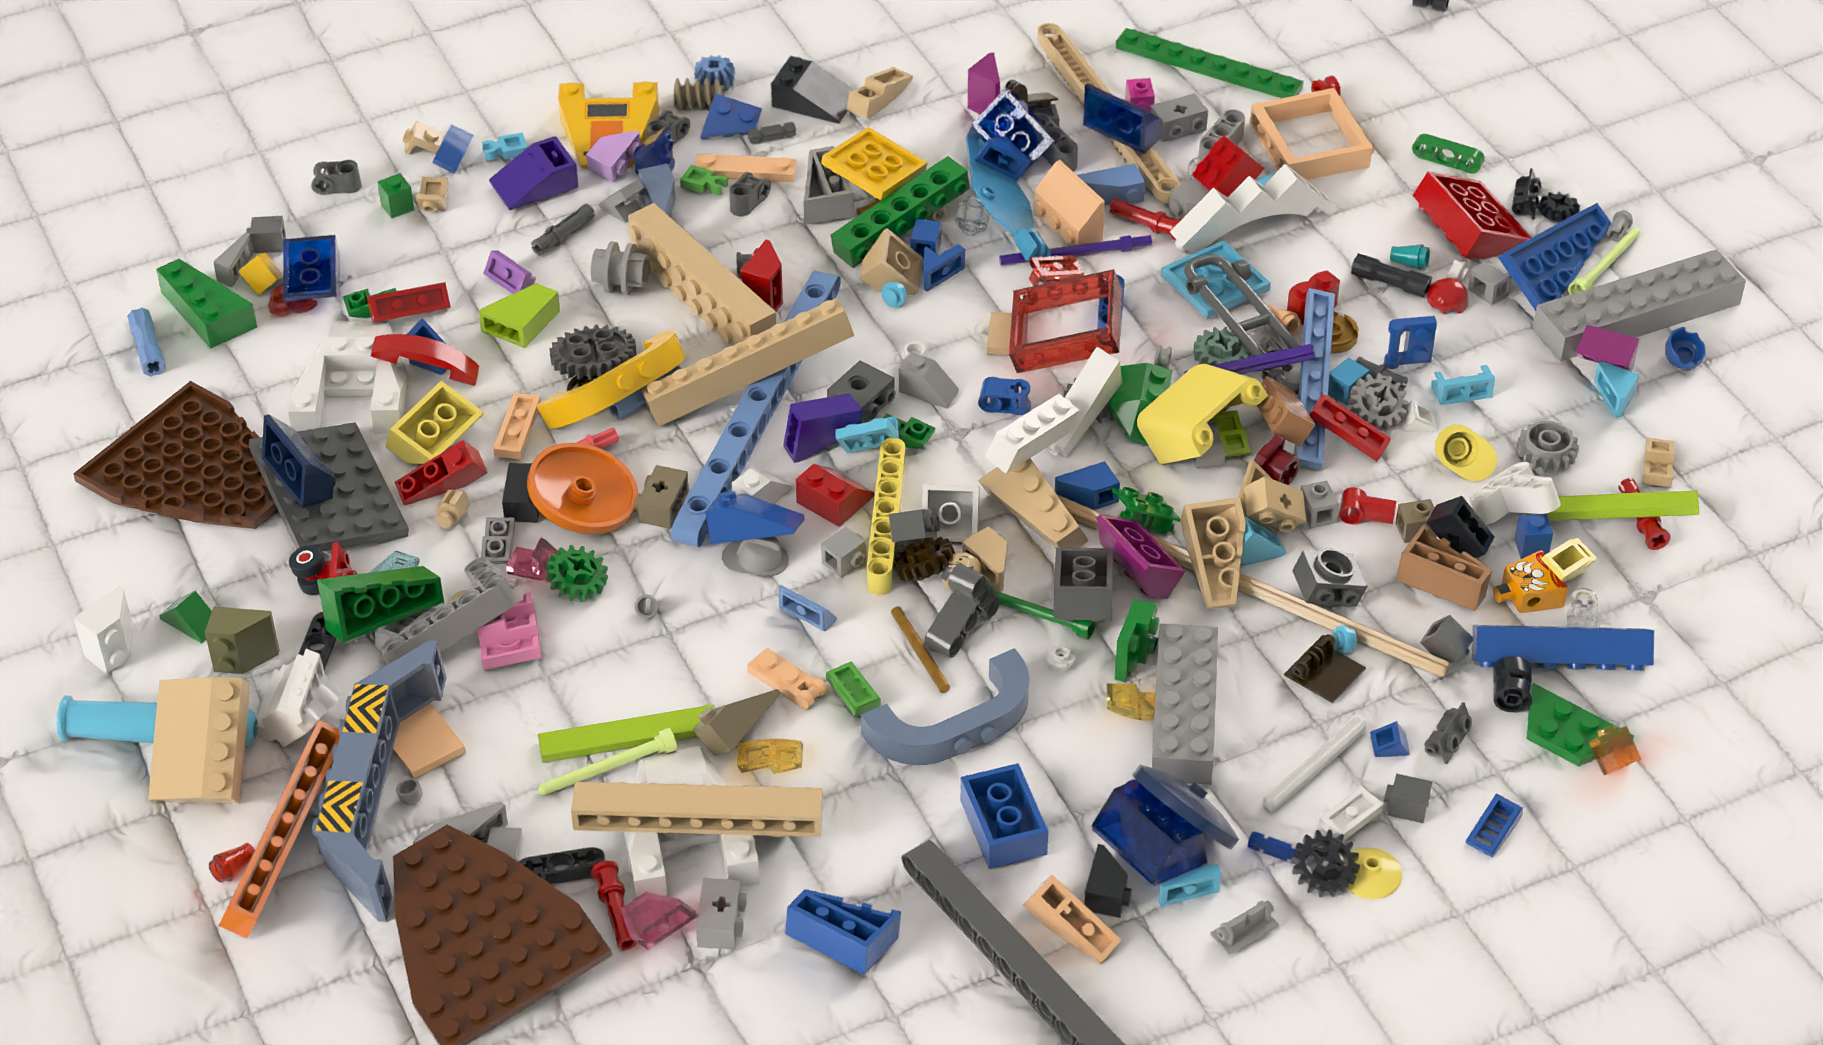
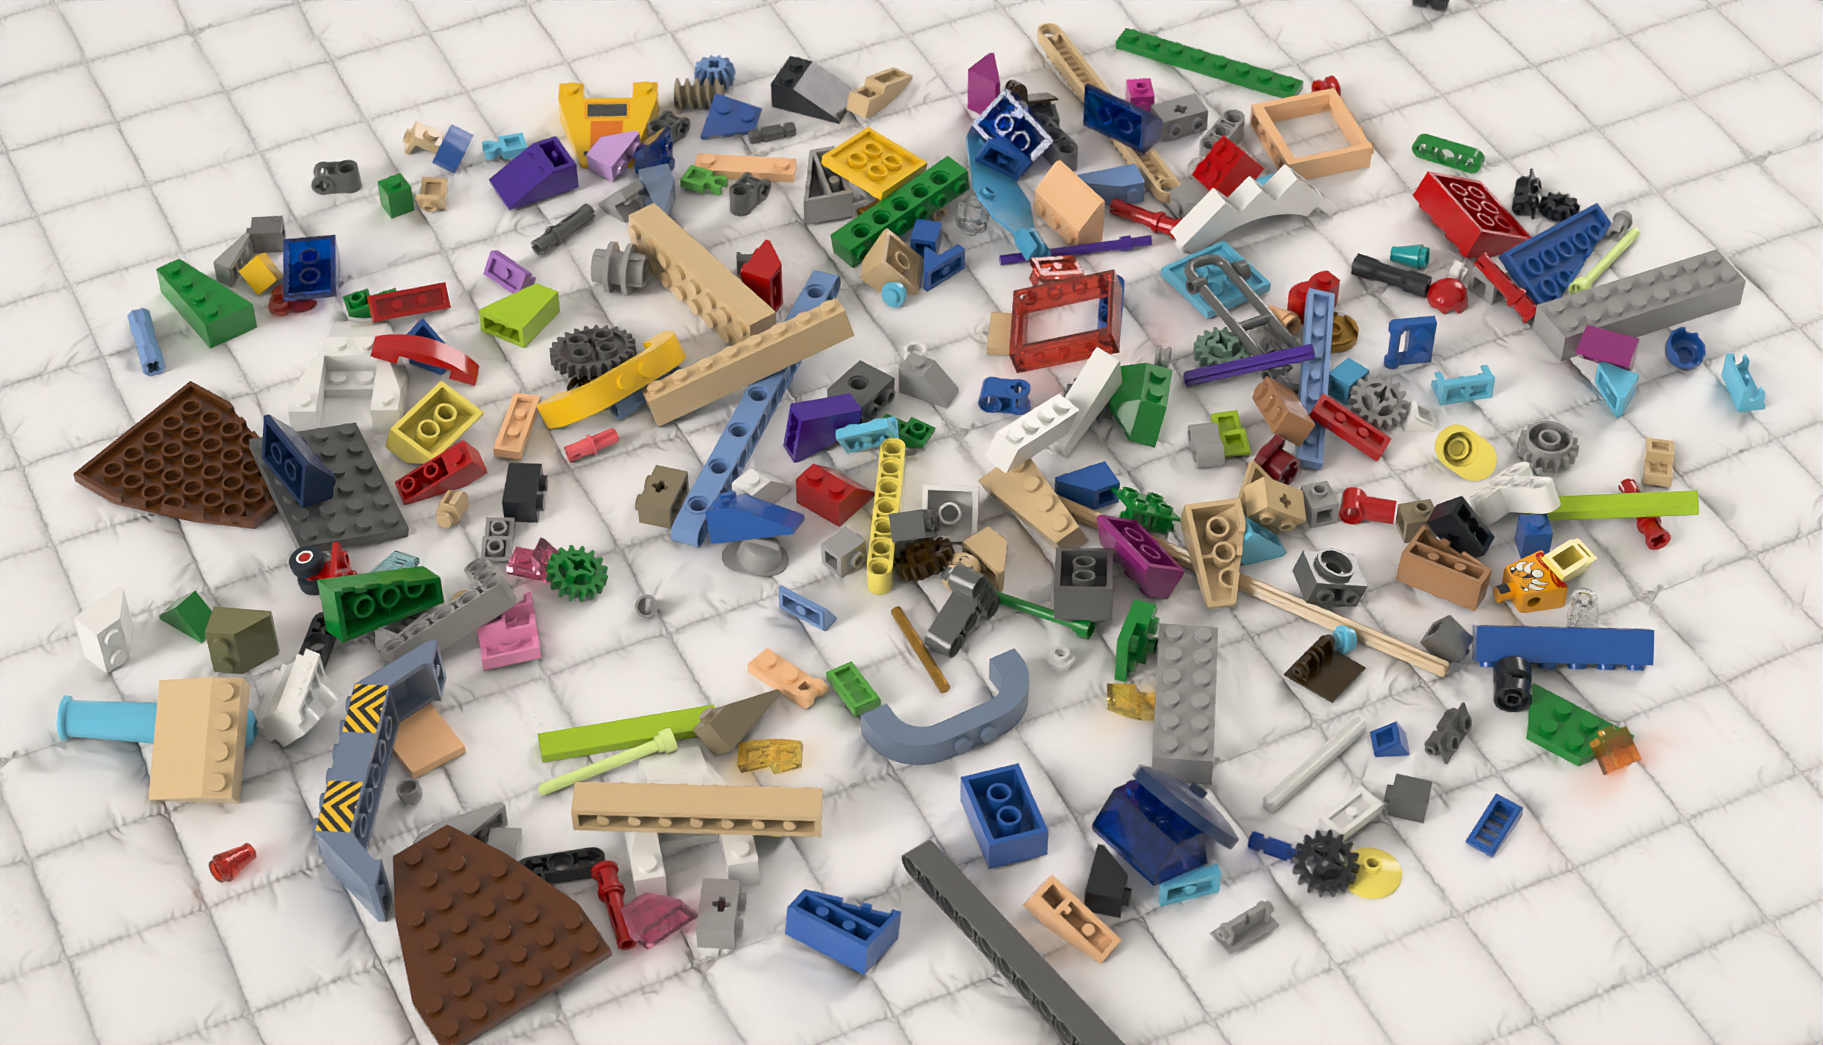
orange brick [218,720,340,939] -> none
orange dish [527,443,638,534] -> none
light yellow windscreen [1137,364,1268,465] -> none
dark grey pin [1355,357,1408,392] -> none
none -> red pin [1473,252,1537,324]
none -> medium azure hinge [1721,353,1766,412]

